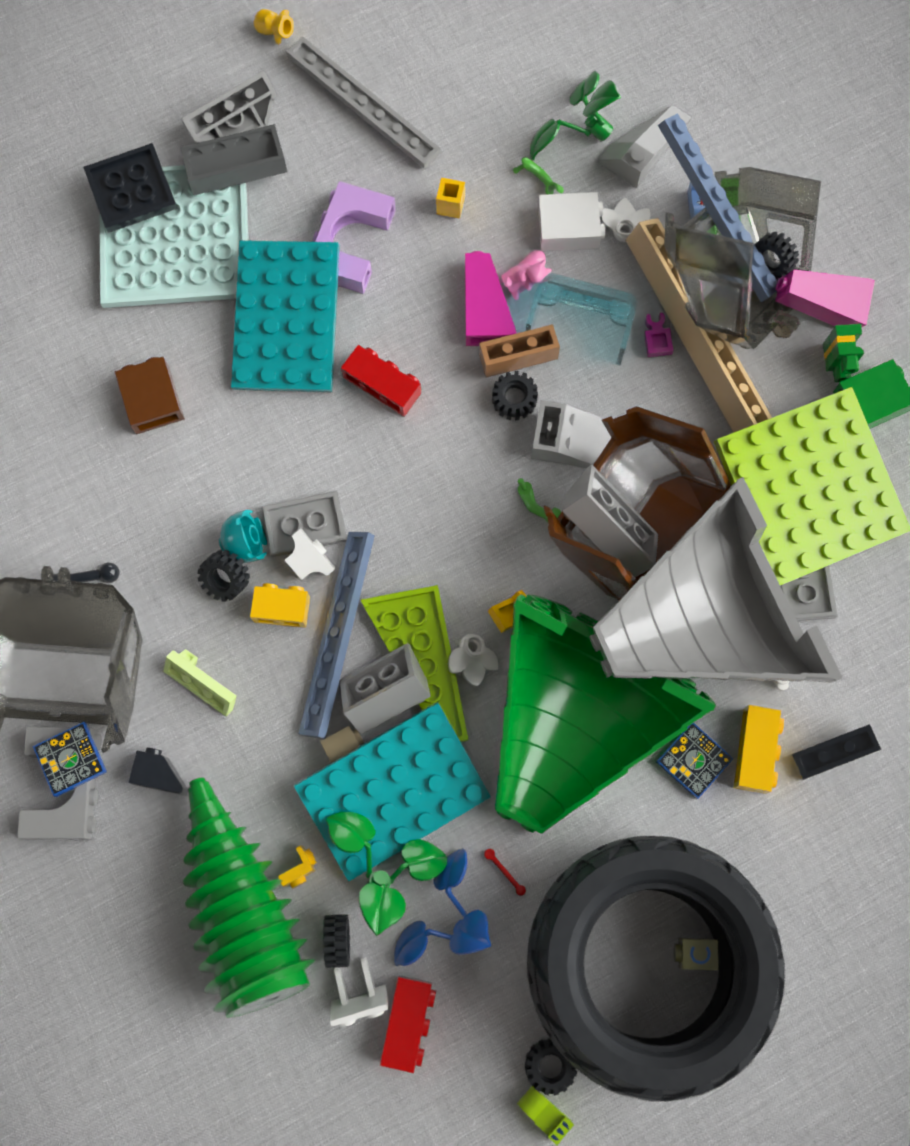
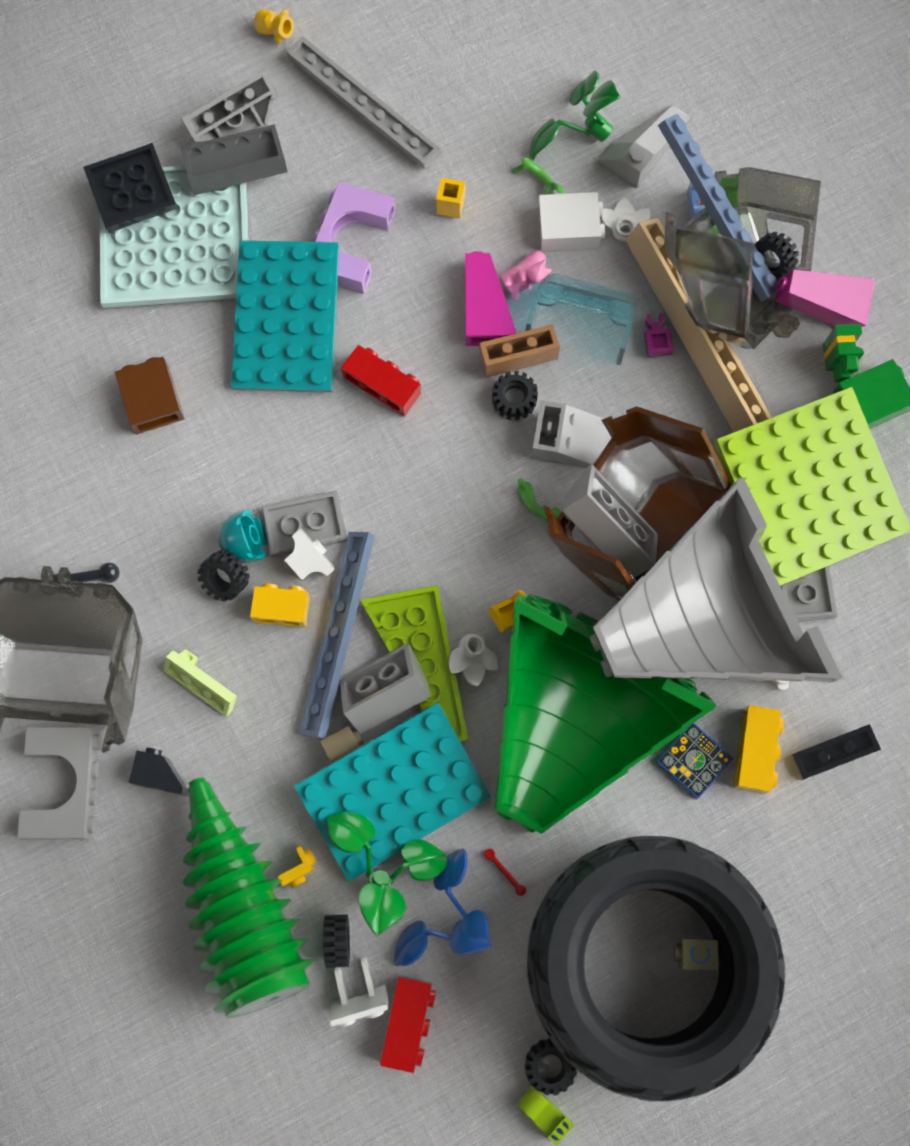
tile [33,722,107,797] -> none

